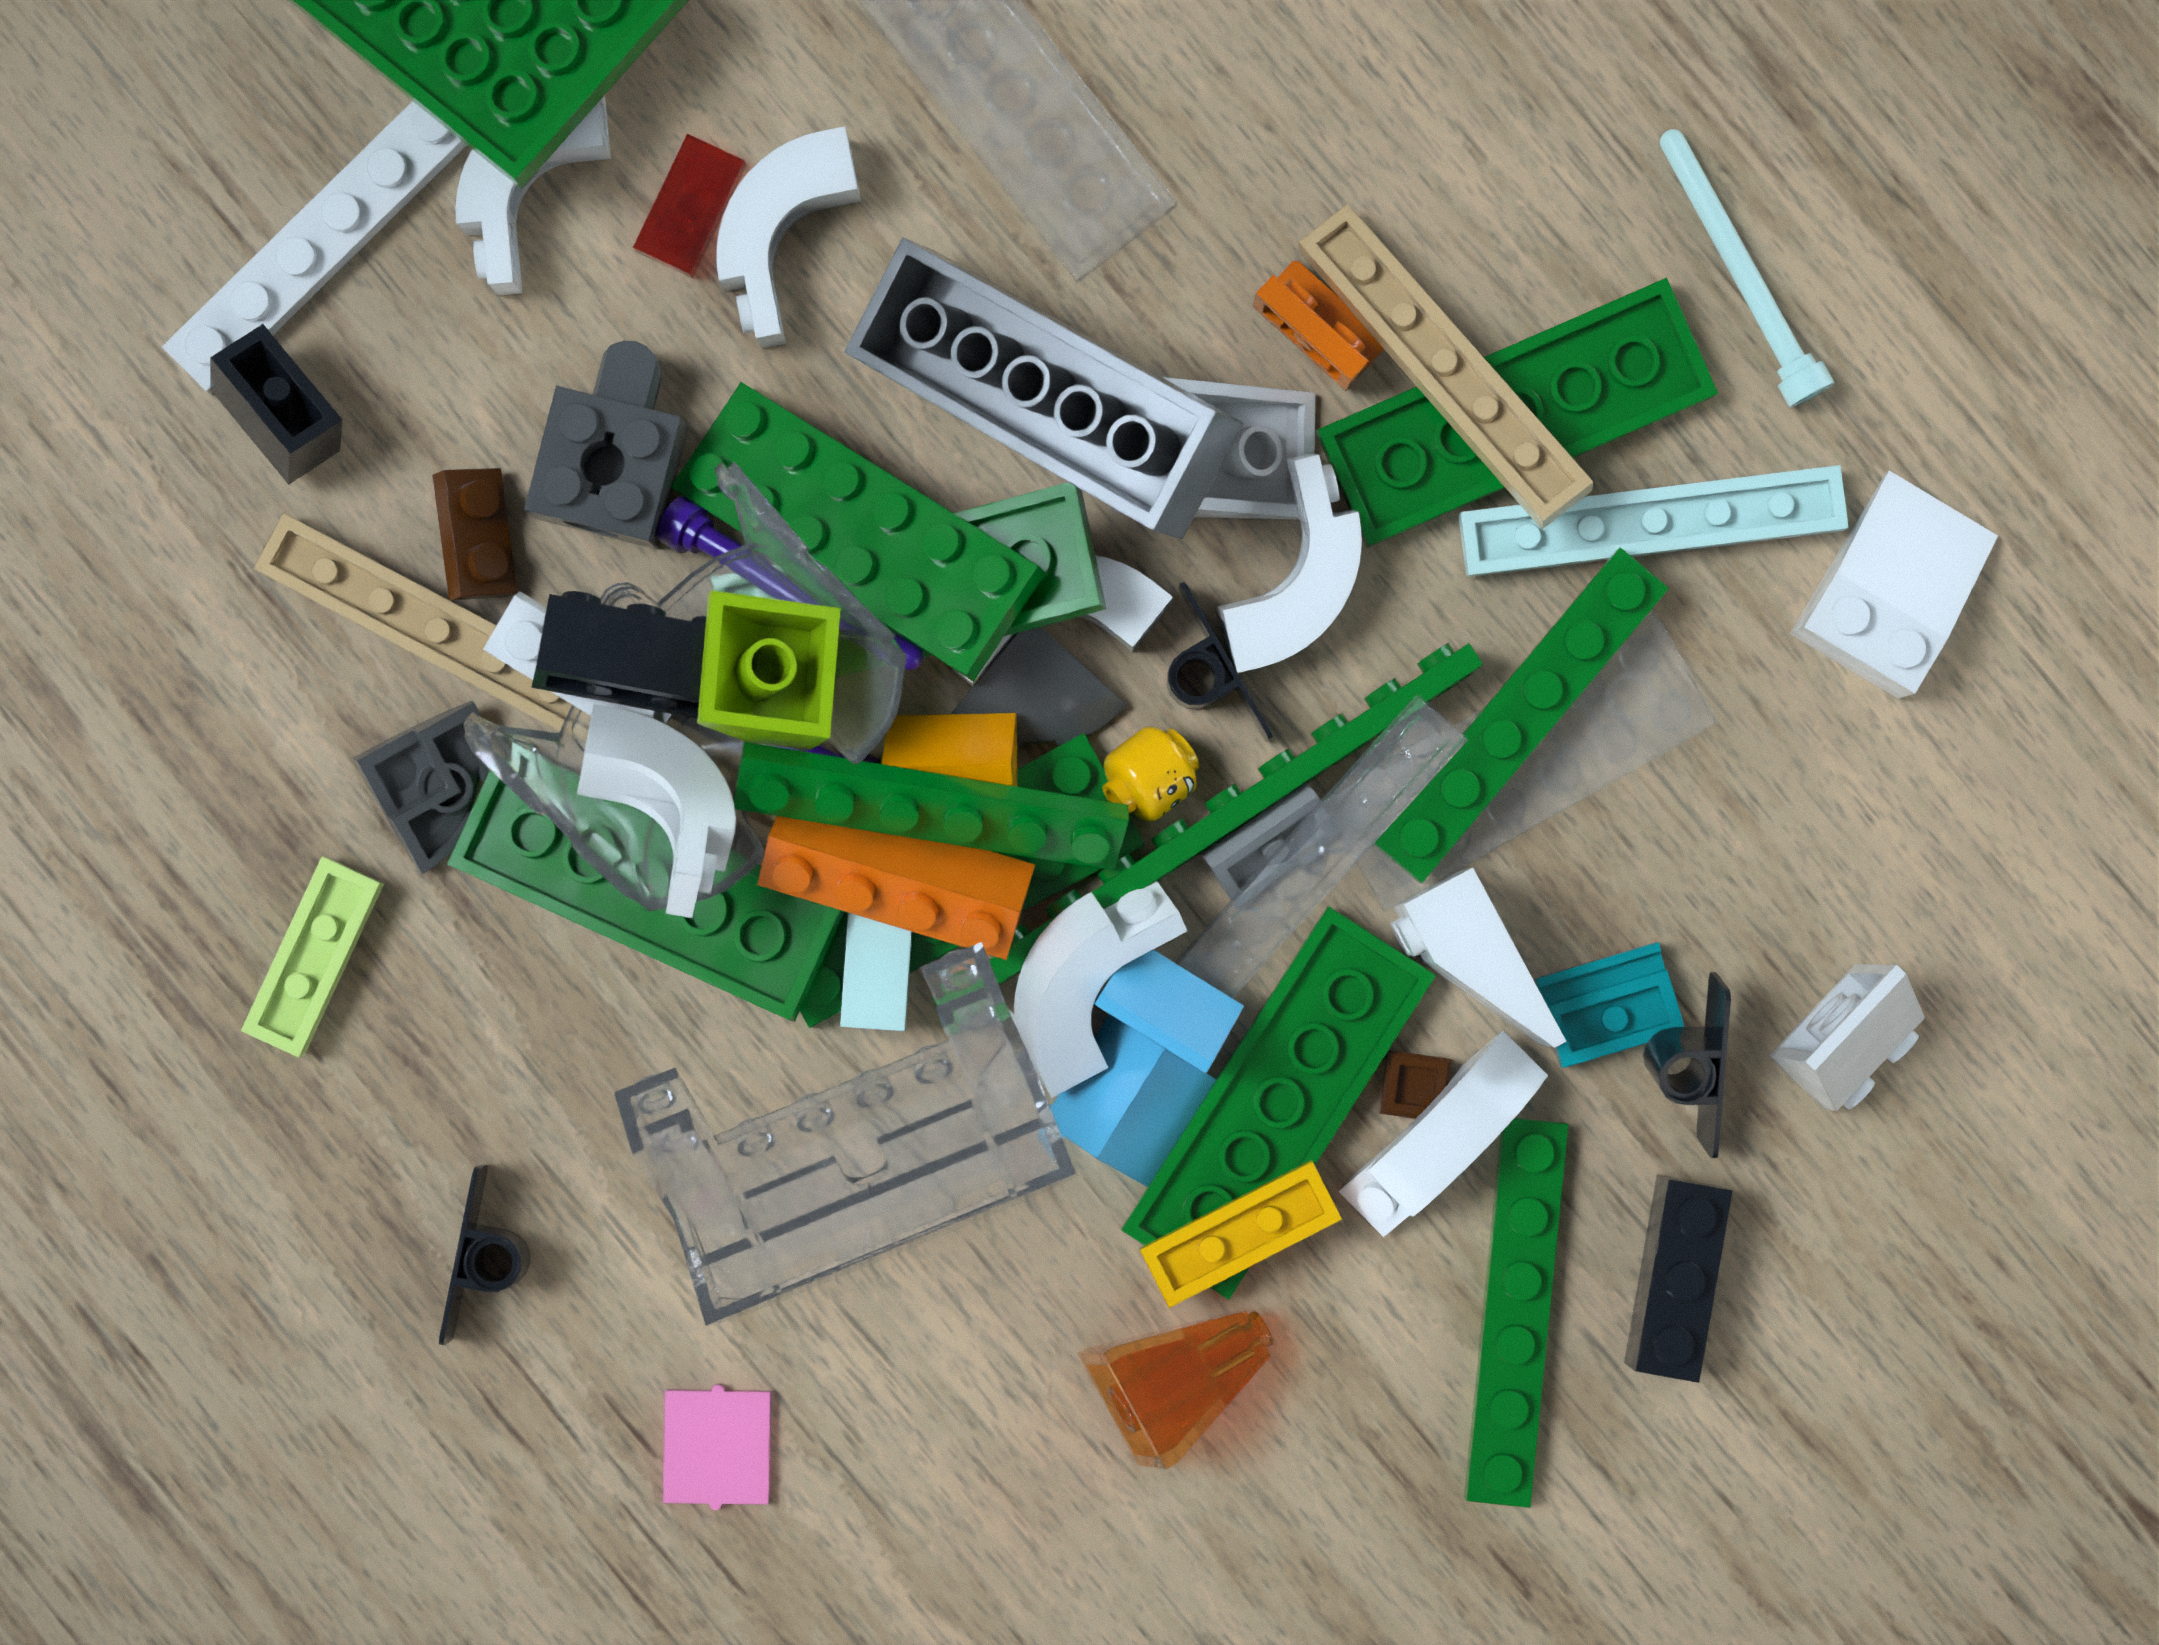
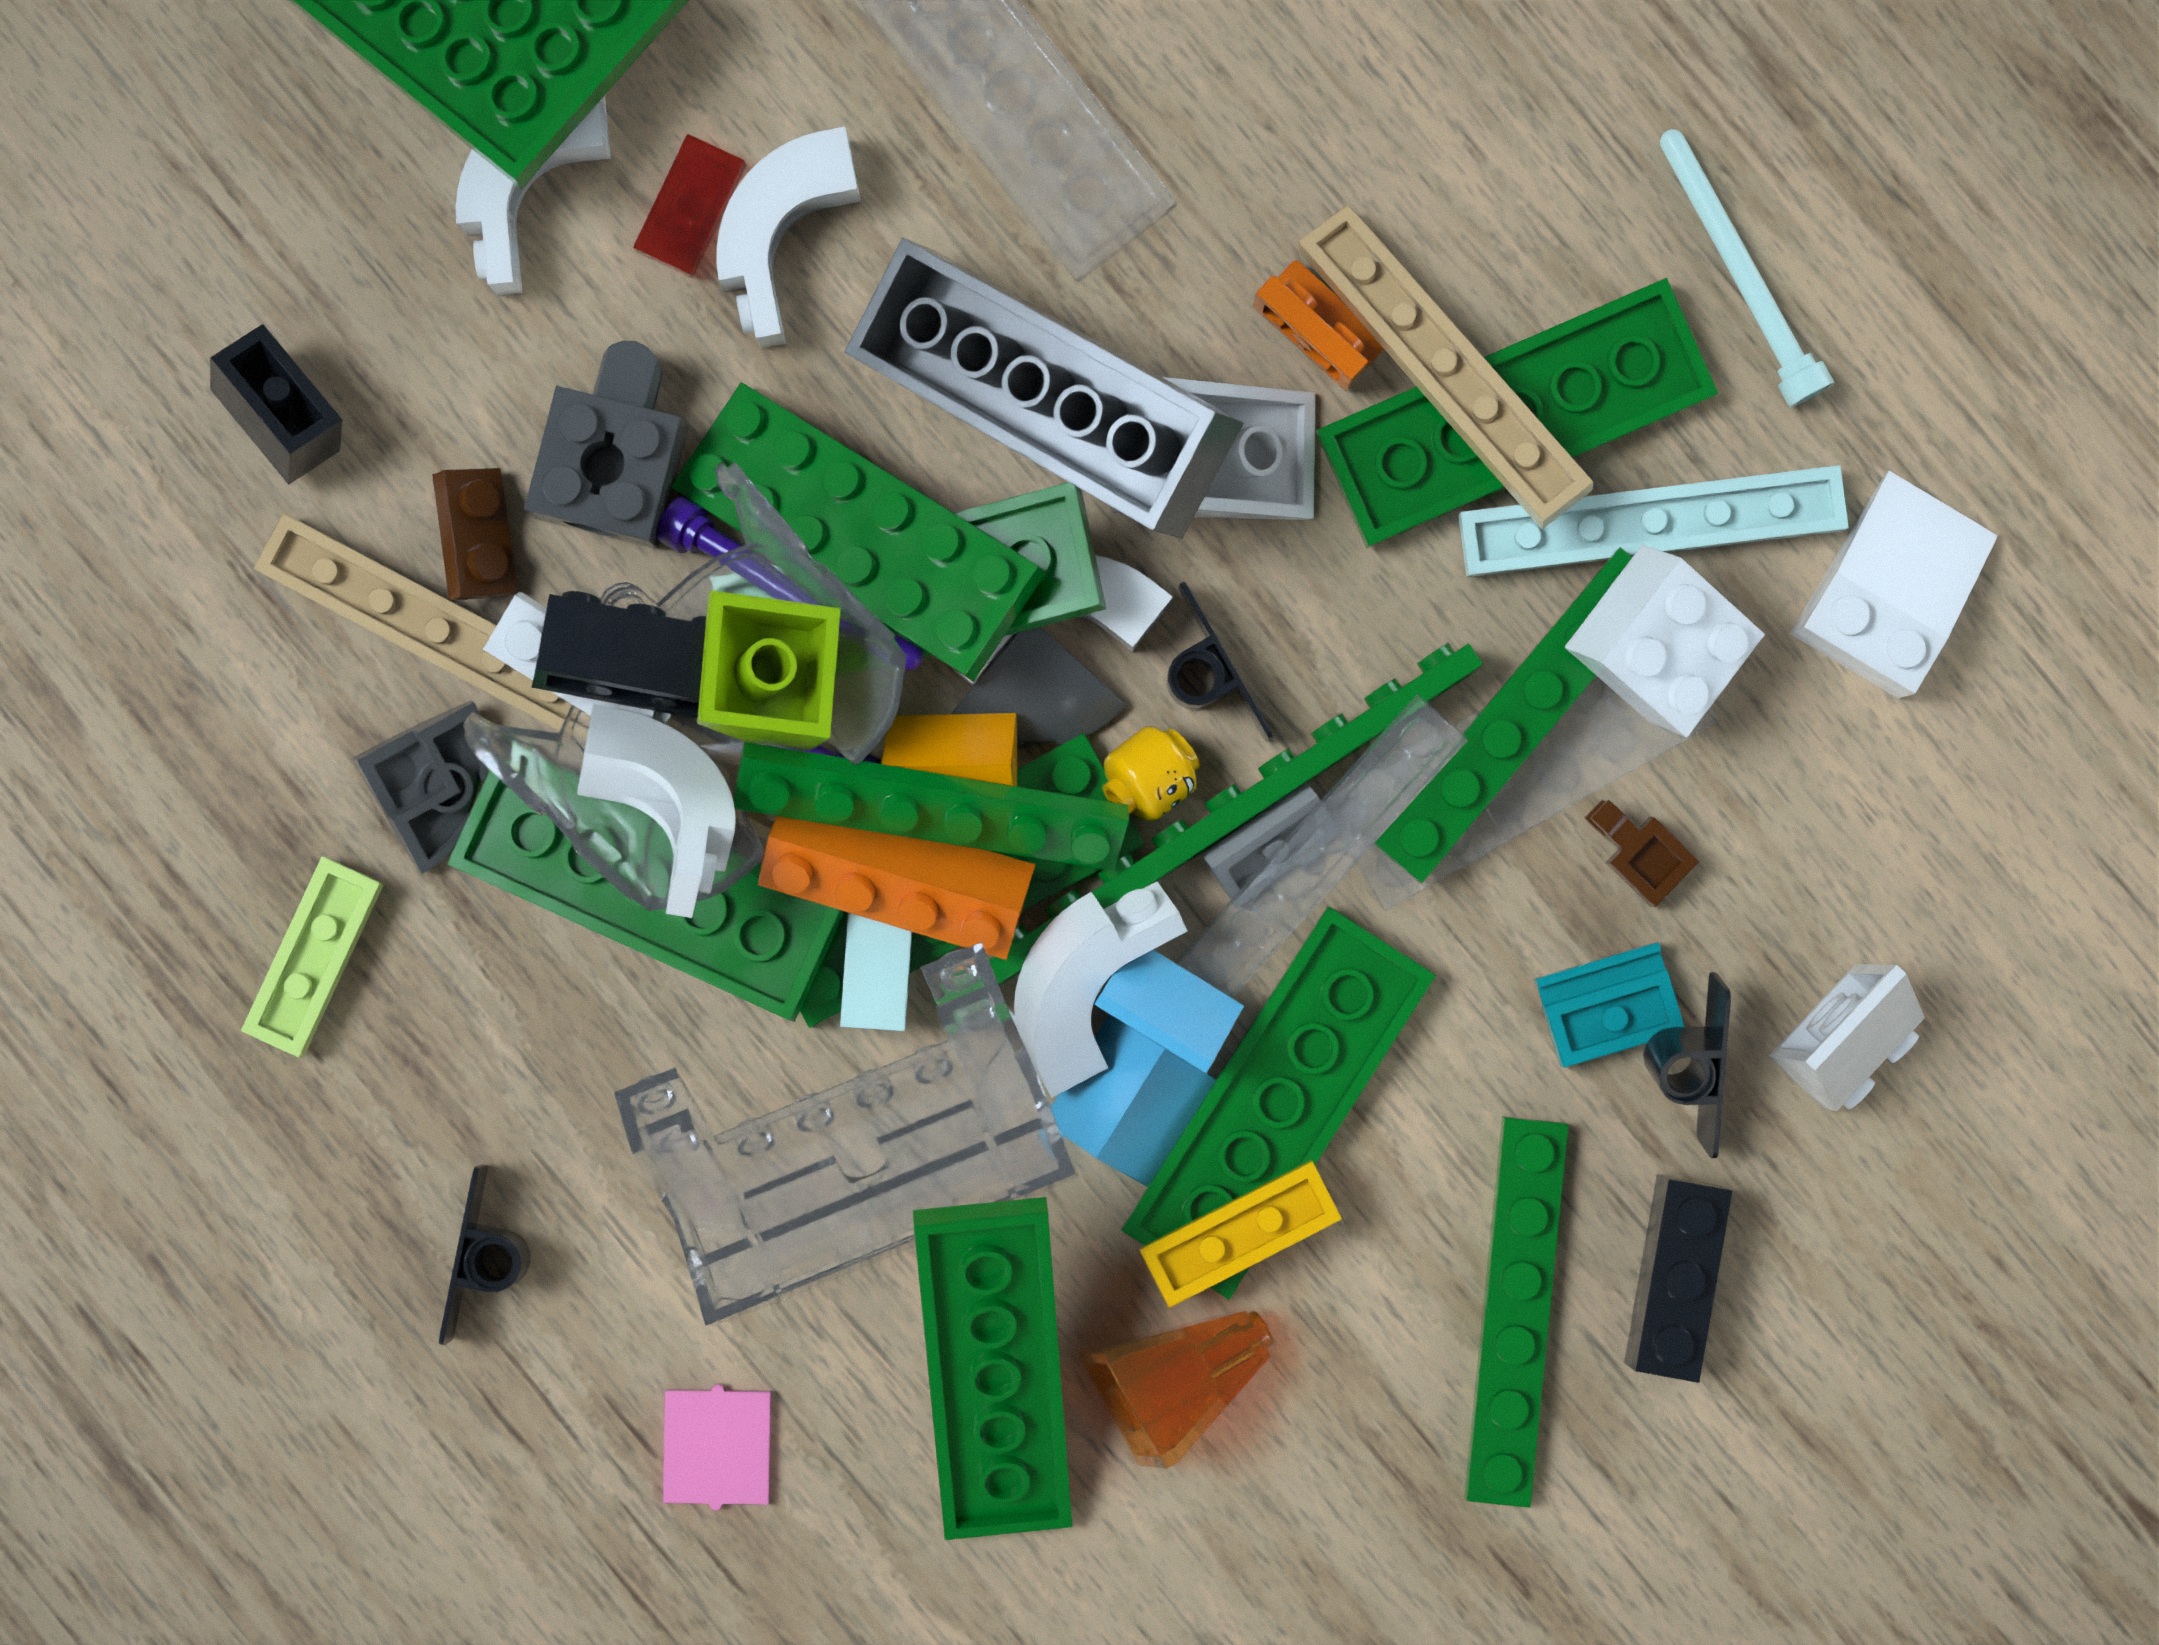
white plate [162,101,467,395] -> none
white arch [1216,453,1362,673] -> none
white arch [1339,1030,1548,1237] -> none
reddish brown tile [1378,1050,1452,1119] -> none
white slope [1390,868,1566,1048] -> none
none -> green plate [912,1197,1072,1540]
none -> white brick [1565,544,1765,738]
none -> reddish brown plate [1584,800,1700,908]

